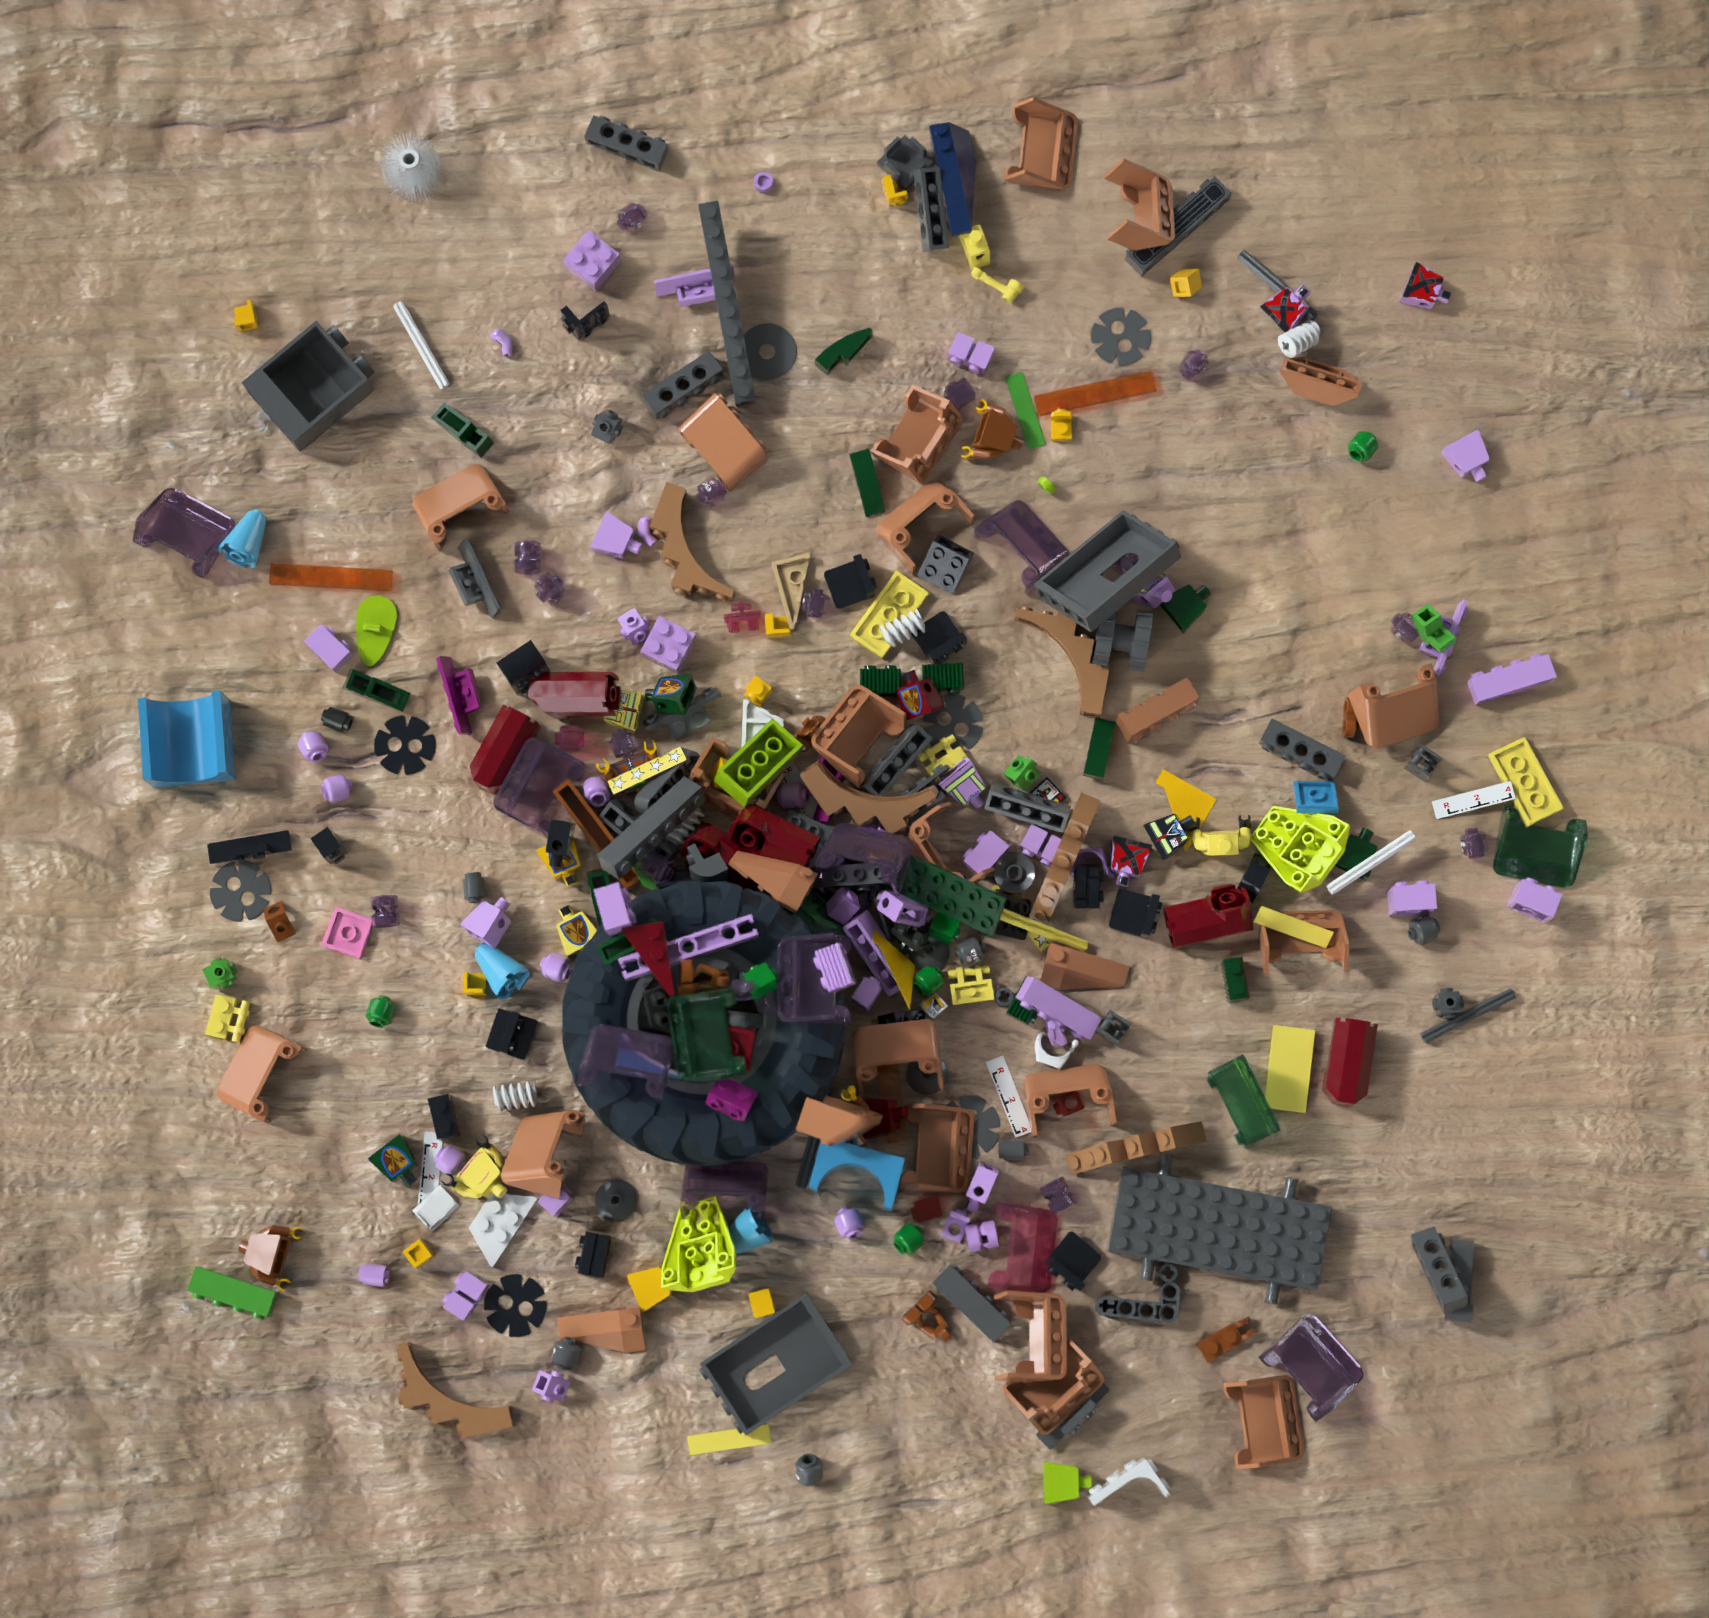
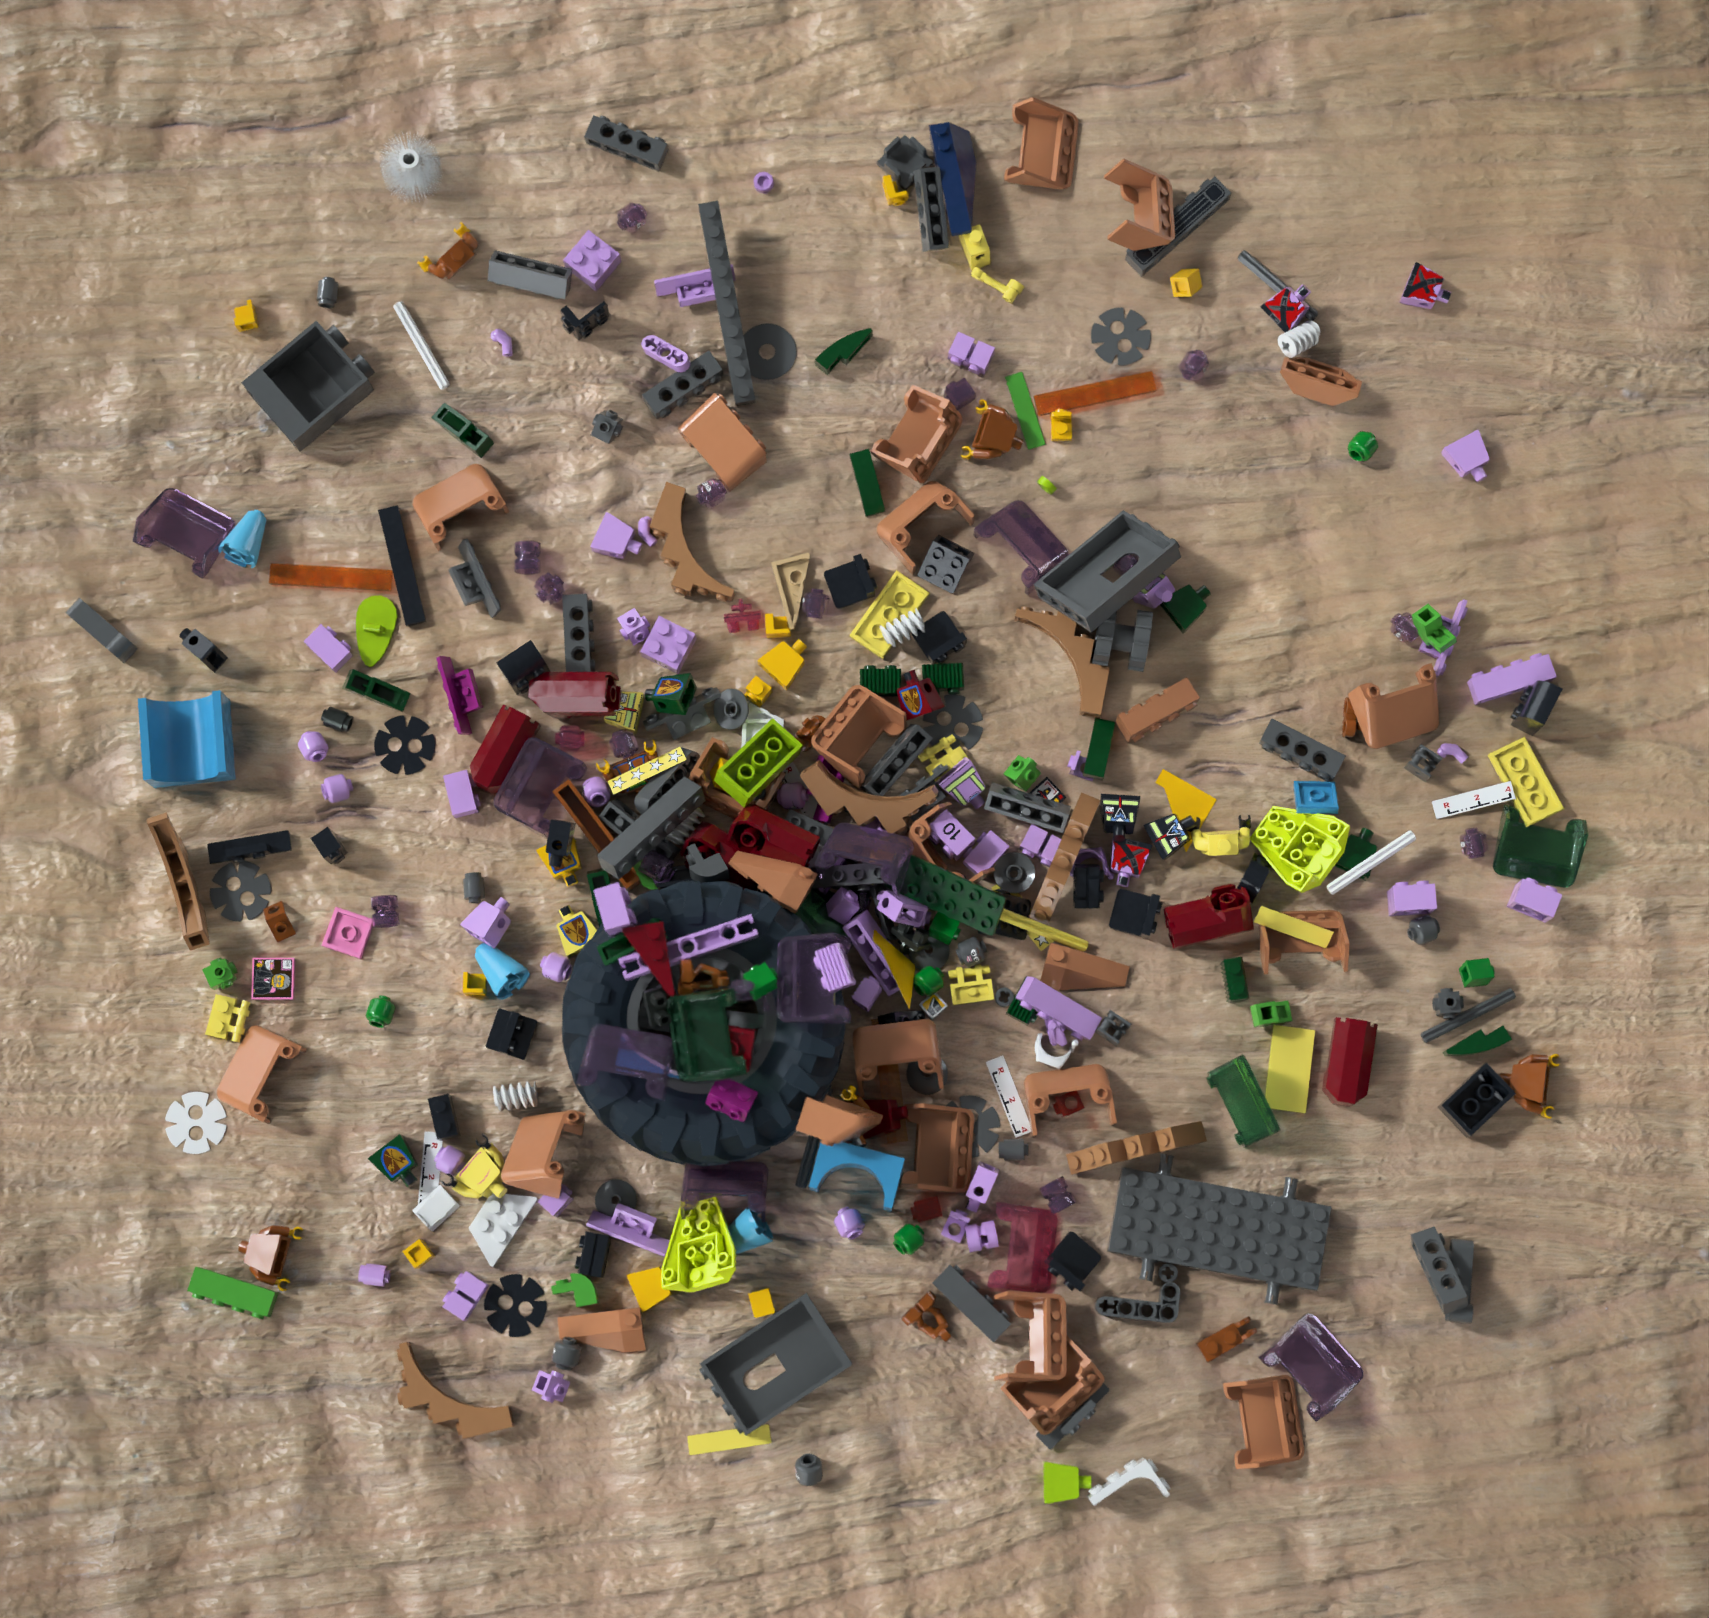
none -> dark grey beam [65,598,138,664]
none -> medium nougat arch [147,812,210,951]
none -> white piece [165,1092,226,1154]
none -> black torso [179,628,228,673]
none -> tile [251,958,295,1000]
none -> dark grey brick [316,277,339,308]
none -> black tile [378,505,426,627]
none -> dark orange torso [418,222,478,280]
none -> lavender piece [443,770,481,818]
none -> brick [488,250,572,299]
none -> bright green brick [551,1273,599,1307]
none -> dark grey brick [562,594,596,672]
none -> lavender bracket [586,1203,670,1257]
none -> lavender beam [641,335,691,372]
none -> dark grey dish [714,689,749,730]
none -> yellow torso [757,639,807,691]
none -> lavender brick [929,809,975,861]
none -> lavender bracket [1067,750,1094,781]
none -> torso [1099,794,1140,842]
none -> bright green brick [1250,1000,1292,1028]
none -> lavender arm [1437,743,1469,764]
none -> black brick [1437,1062,1516,1138]
none -> dark green slope [1442,1026,1512,1056]
none -> green brick [1459,958,1495,988]
none -> dark orange torso [1500,1054,1560,1119]
none -> black brick [1510,680,1563,736]

